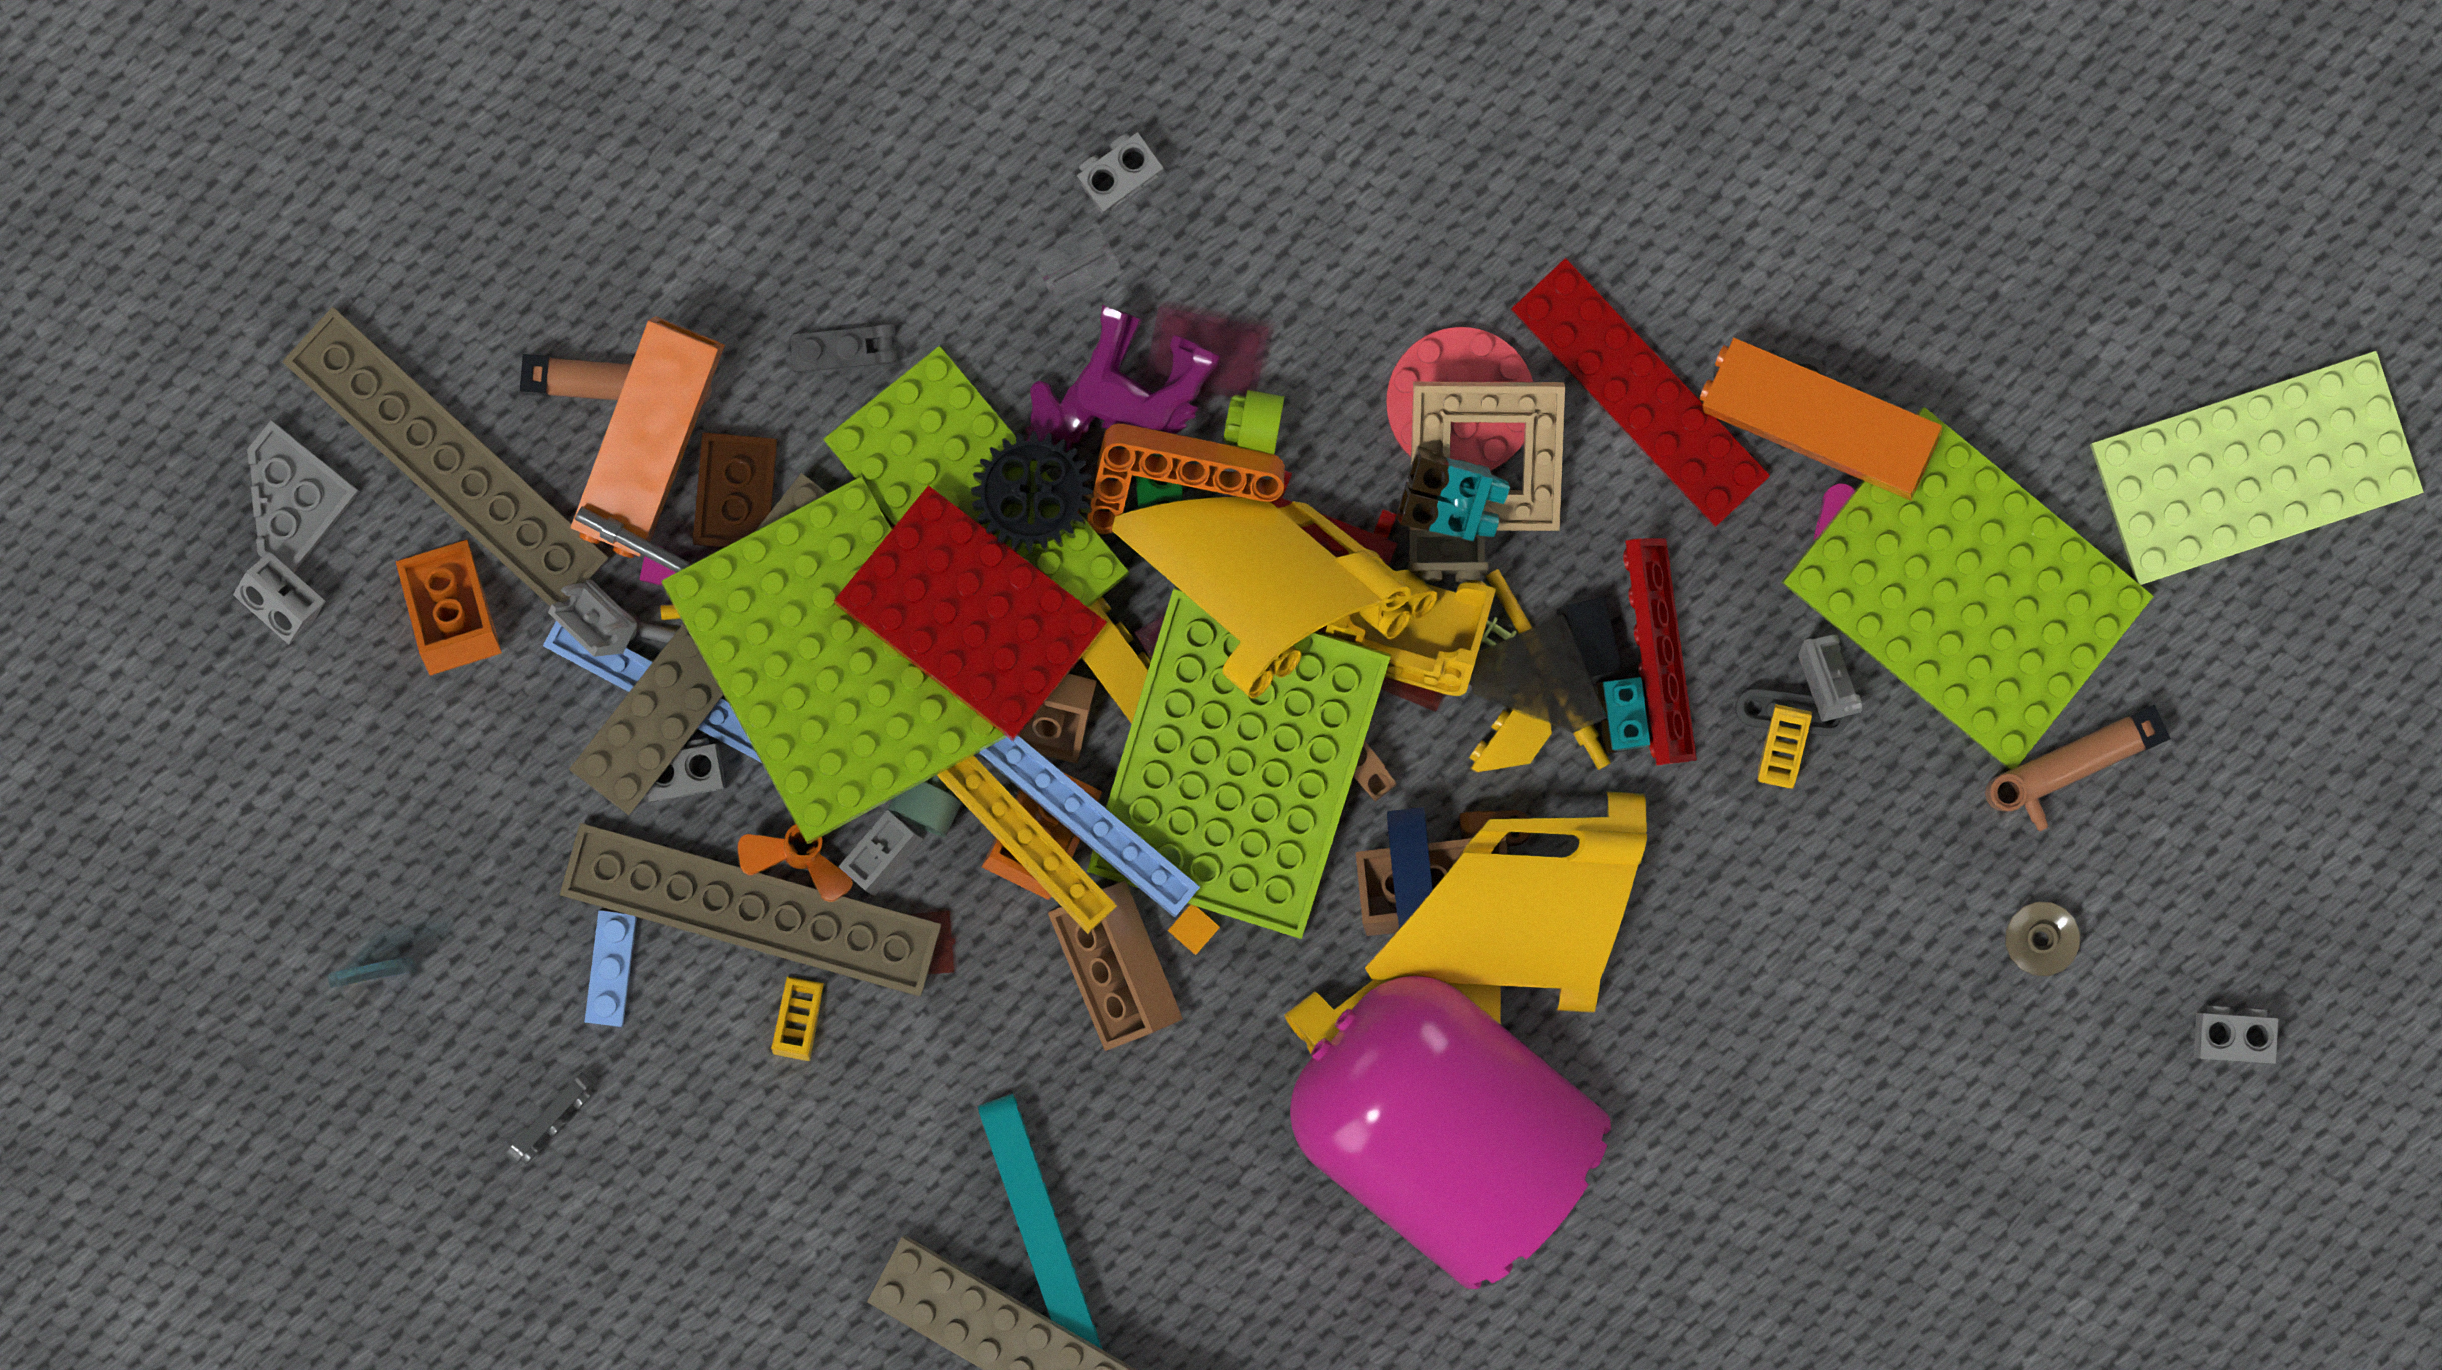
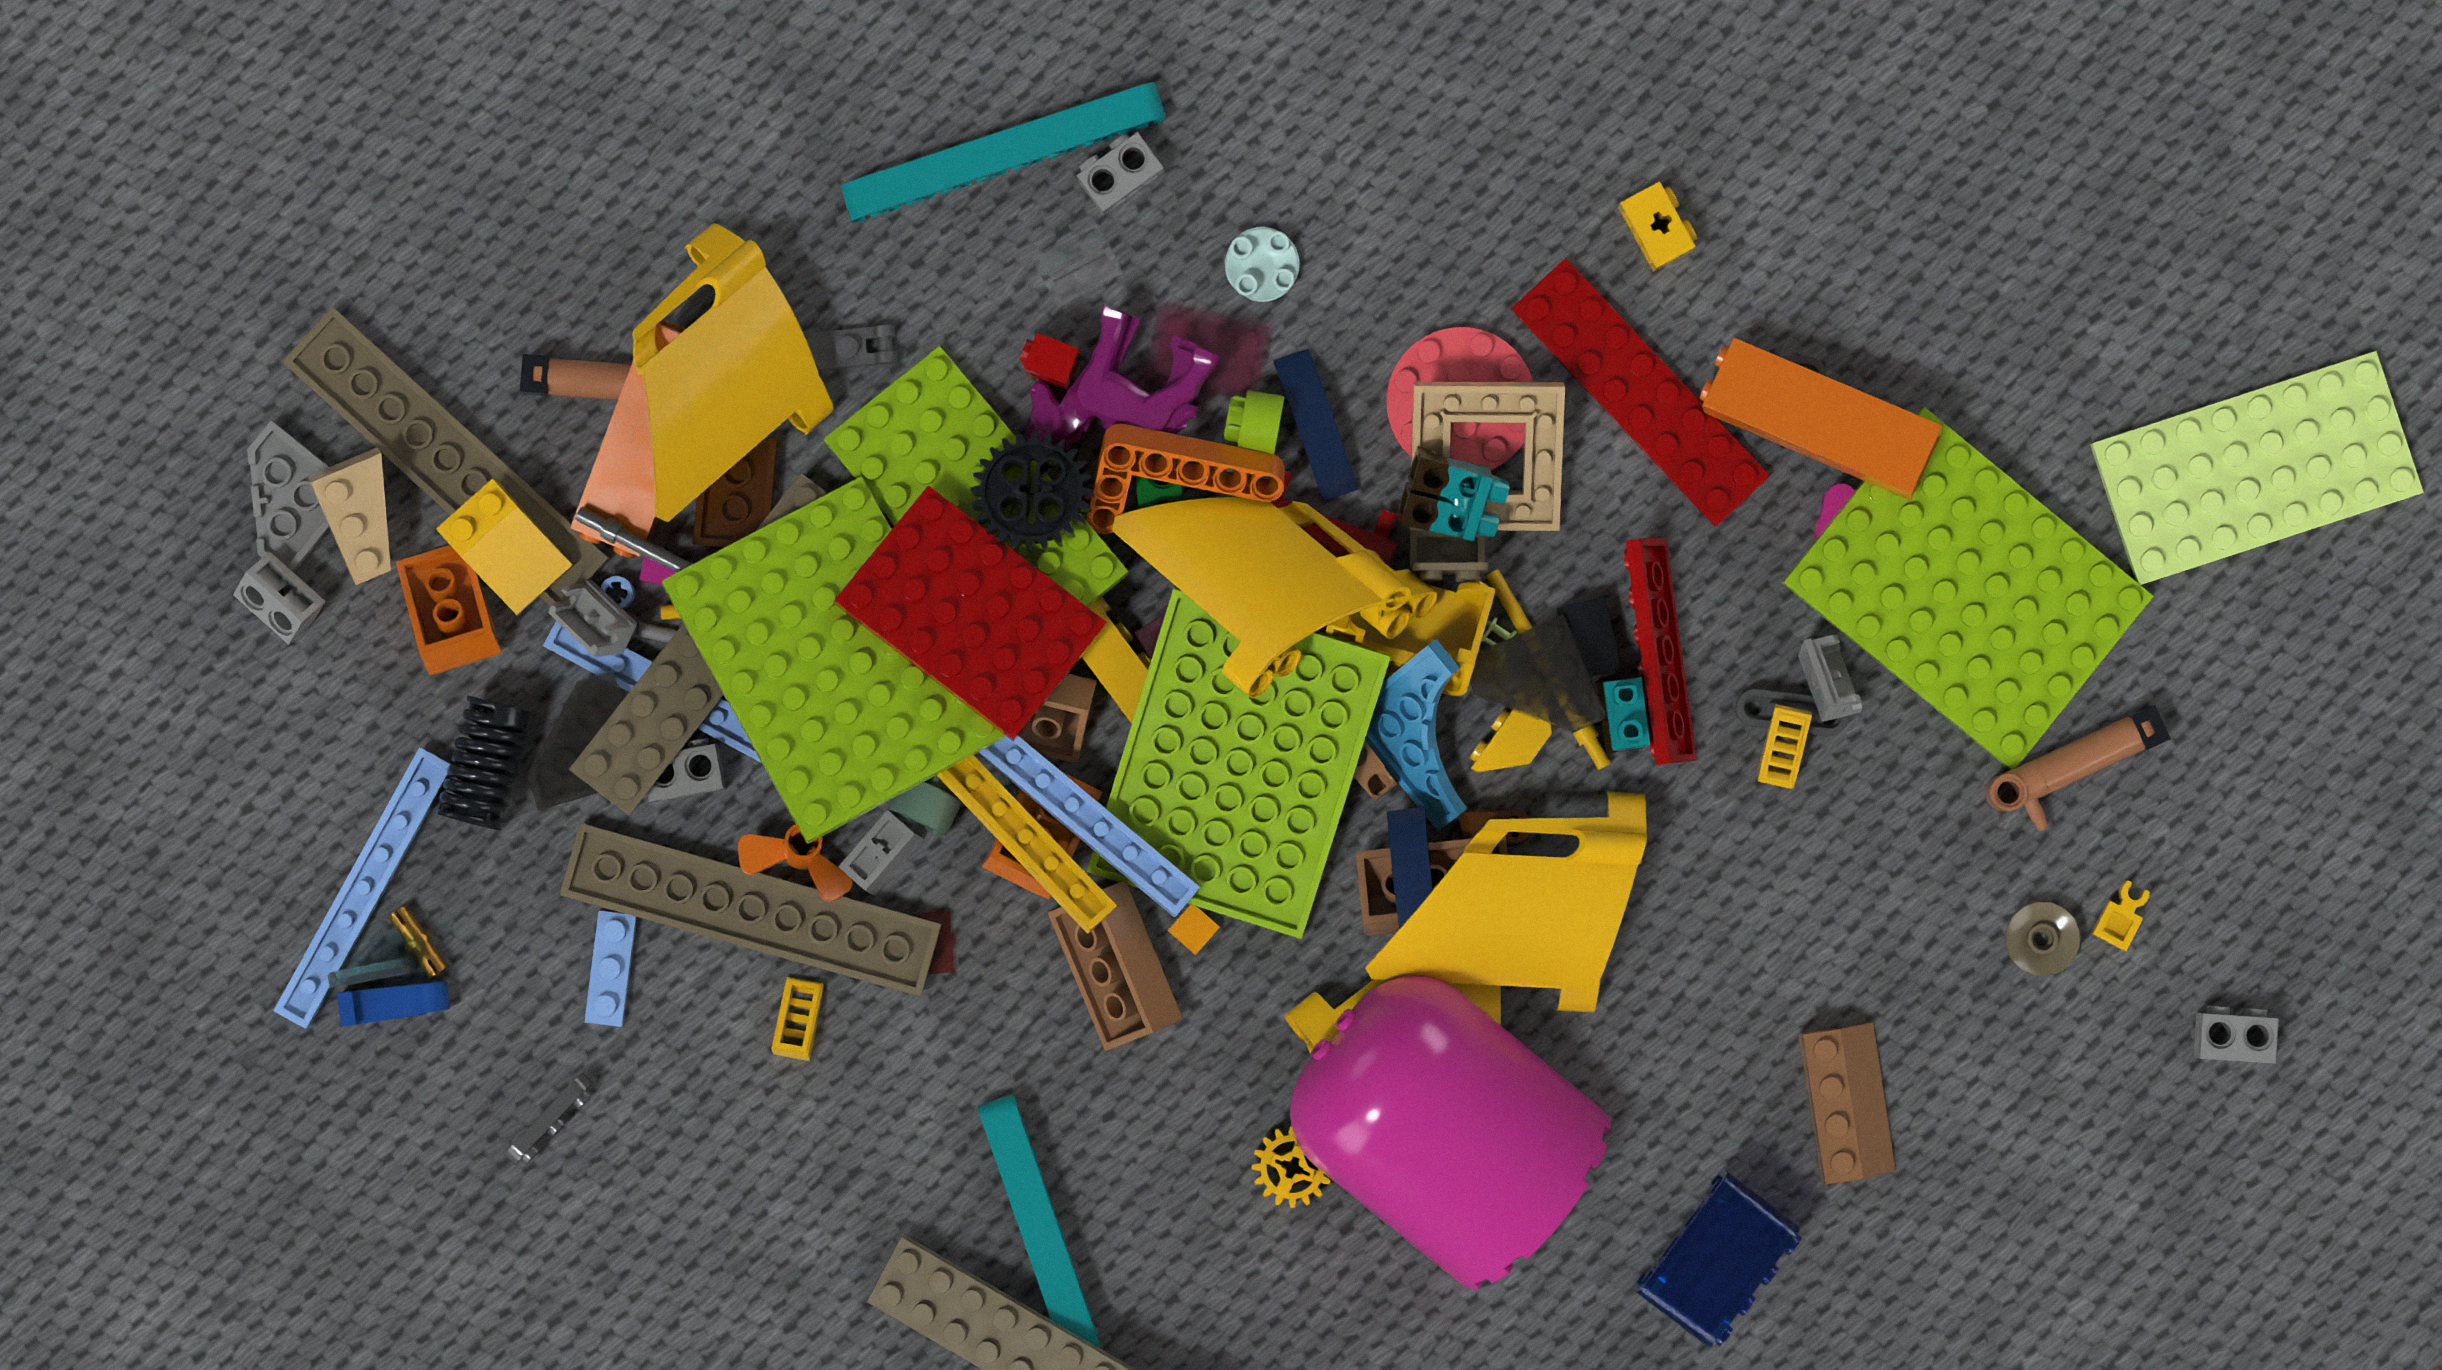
none -> light blue plate [273,747,453,1029]
none -> tan wedge [307,447,391,585]
none -> blue leg [337,981,450,1027]
none -> pearl gold pin [387,904,450,980]
none -> black piece [435,695,533,831]
none -> yellow slope [436,479,573,615]
none -> clear smoke plate [527,670,623,811]
none -> light blue bush [601,576,635,609]
none -> yellow panel [632,223,834,522]
none -> teal beam [840,82,1167,223]
none -> red brick [1020,333,1081,391]
none -> light aqua dish [1225,227,1299,302]
none -> yellow gear [1251,1125,1331,1208]
none -> dark blue slope [1273,349,1358,502]
none -> dark azure plate [1365,639,1467,831]
none -> yellow brick [1618,181,1697,272]
none -> clear blue windscreen [1632,1168,1802,1348]
none -> medium nougat slope [1798,1022,1896,1184]
none -> yellow plate [2090,880,2150,951]

